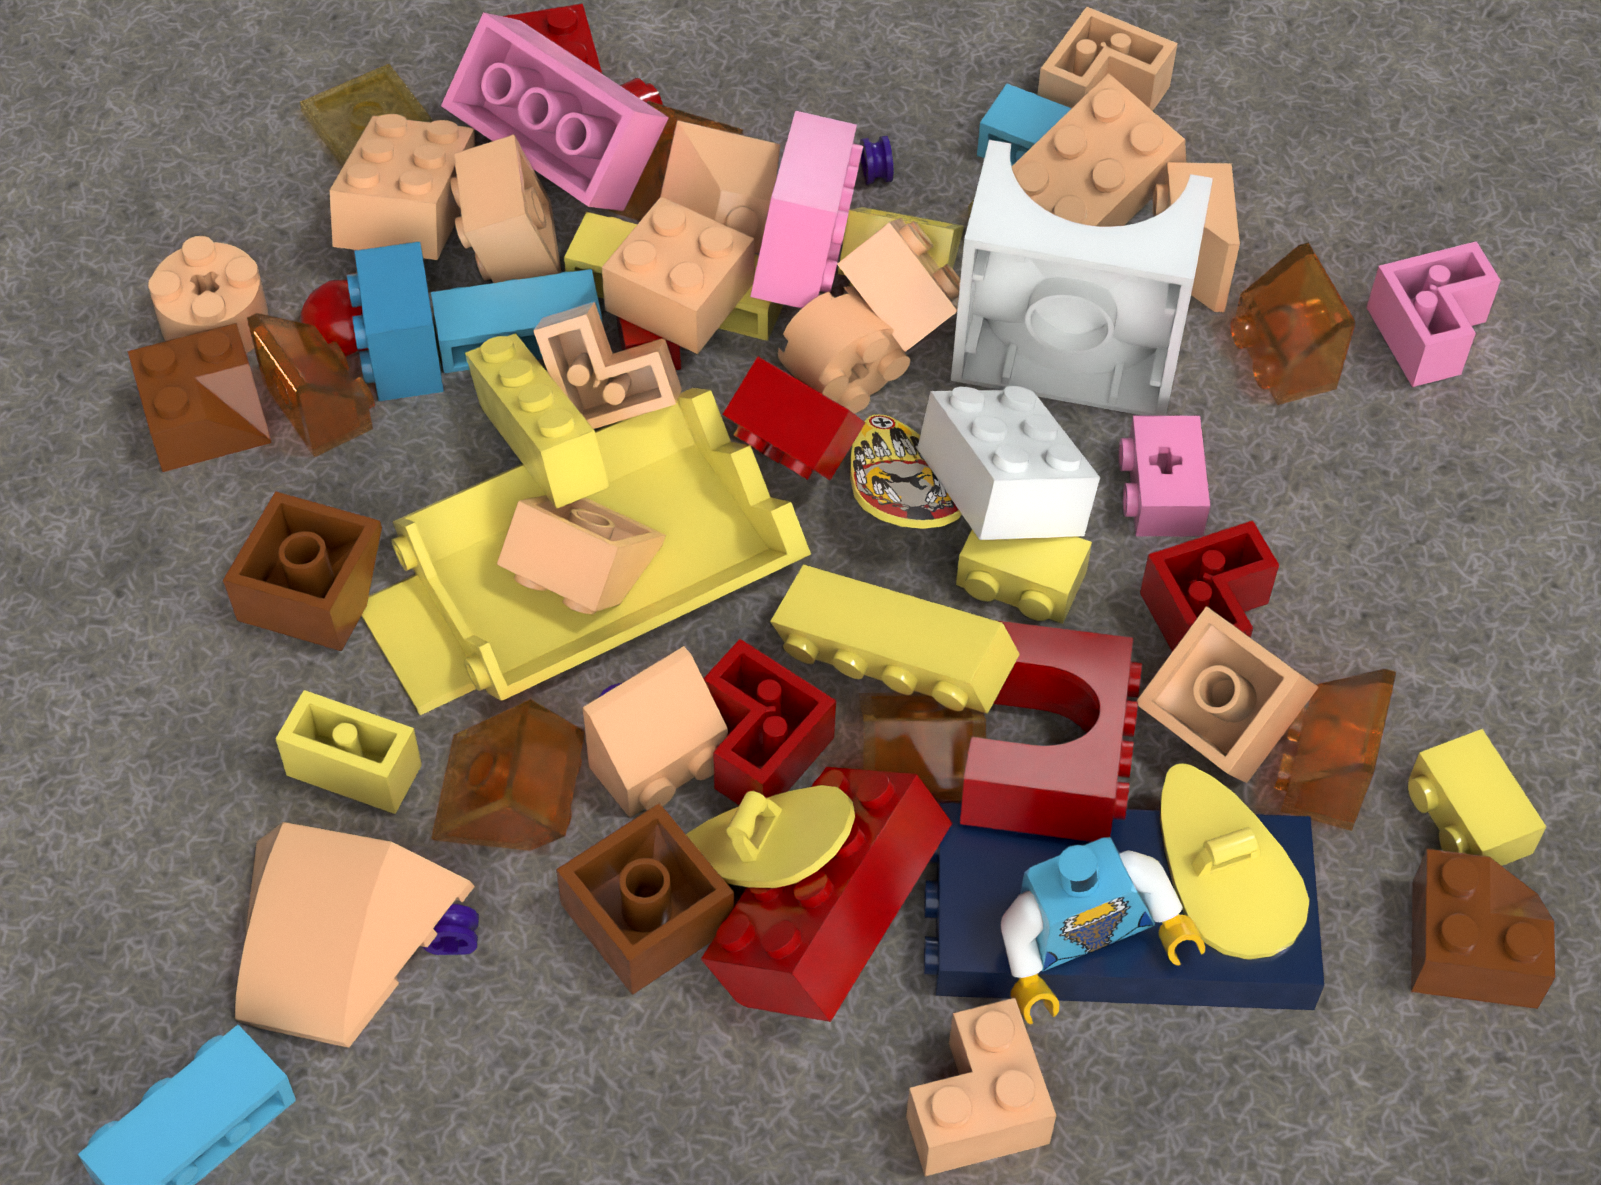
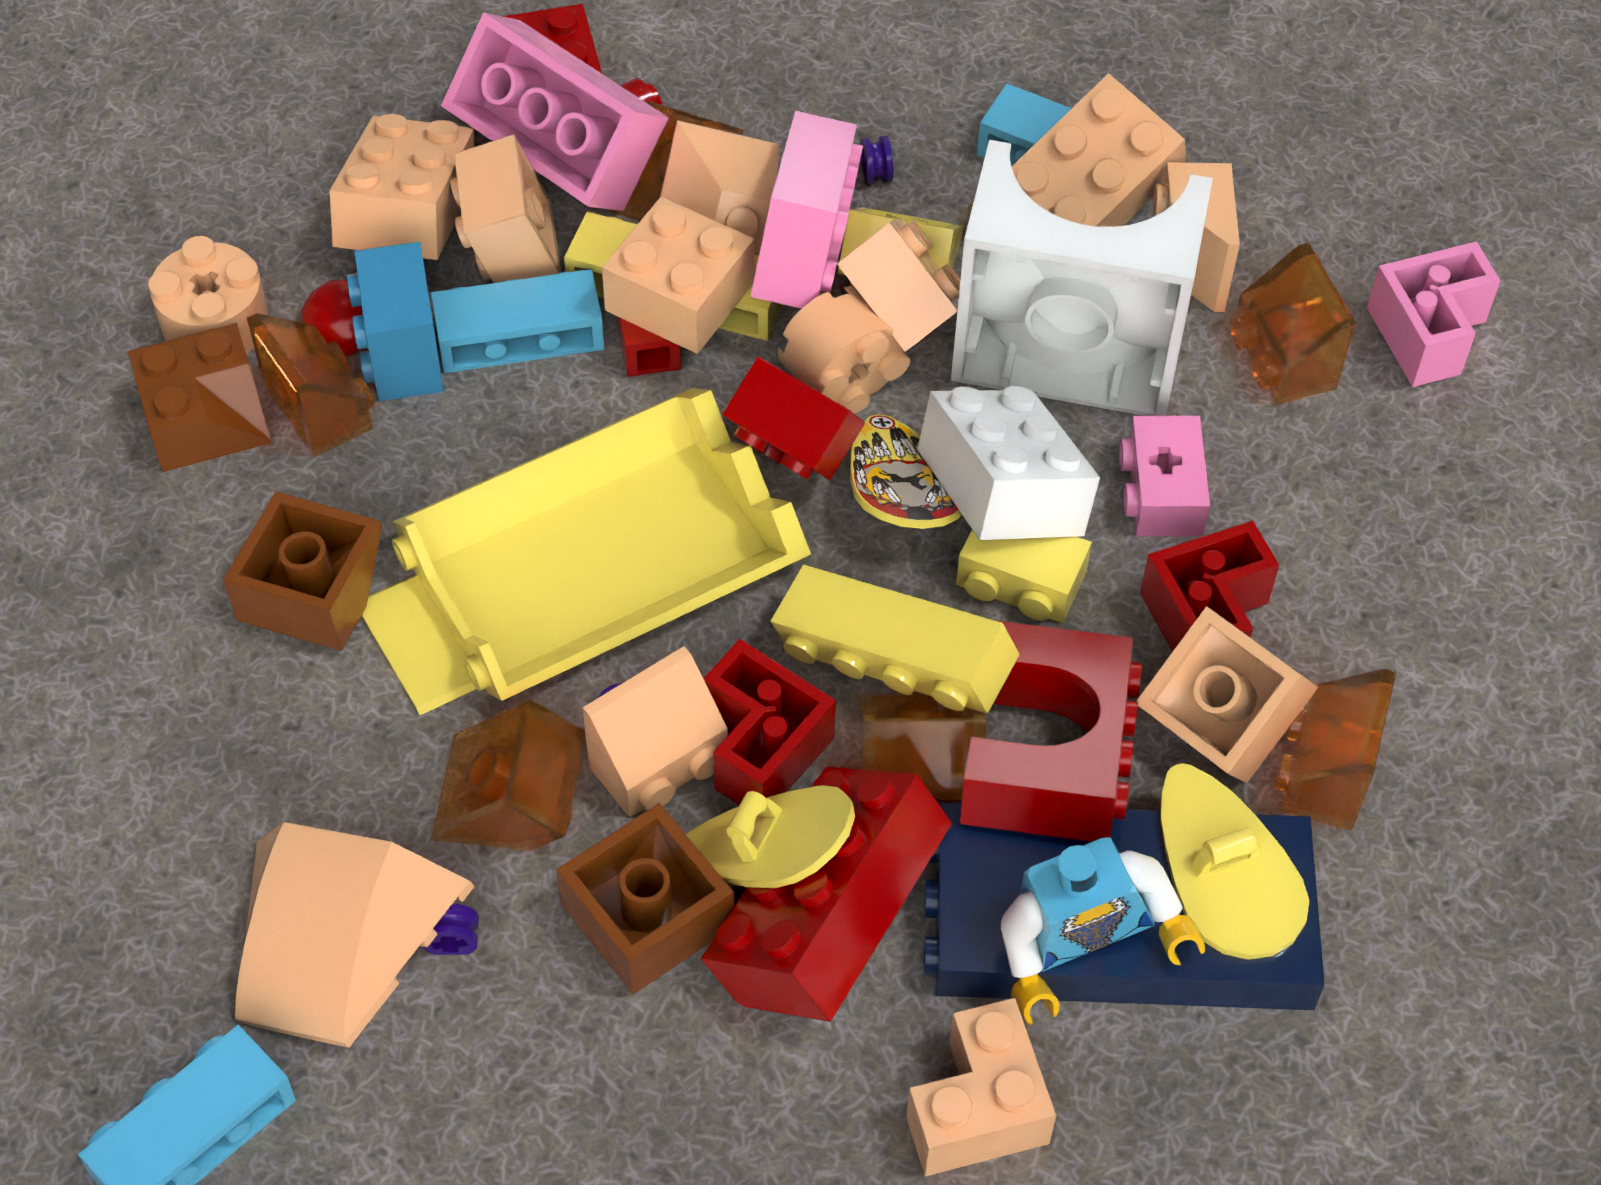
light yellow brick [276,690,422,814] -> none
clear yellow tile [299,64,433,167] -> none
light yellow brick [465,333,609,509] -> none
light nougat slope [497,495,666,614] -> none
light nougat brick [533,302,682,429] -> none
light nougat brick [1037,7,1178,111] -> none
light yellow brick [1408,729,1546,866] -> none
dark orange slope [1411,849,1555,1009] -> none

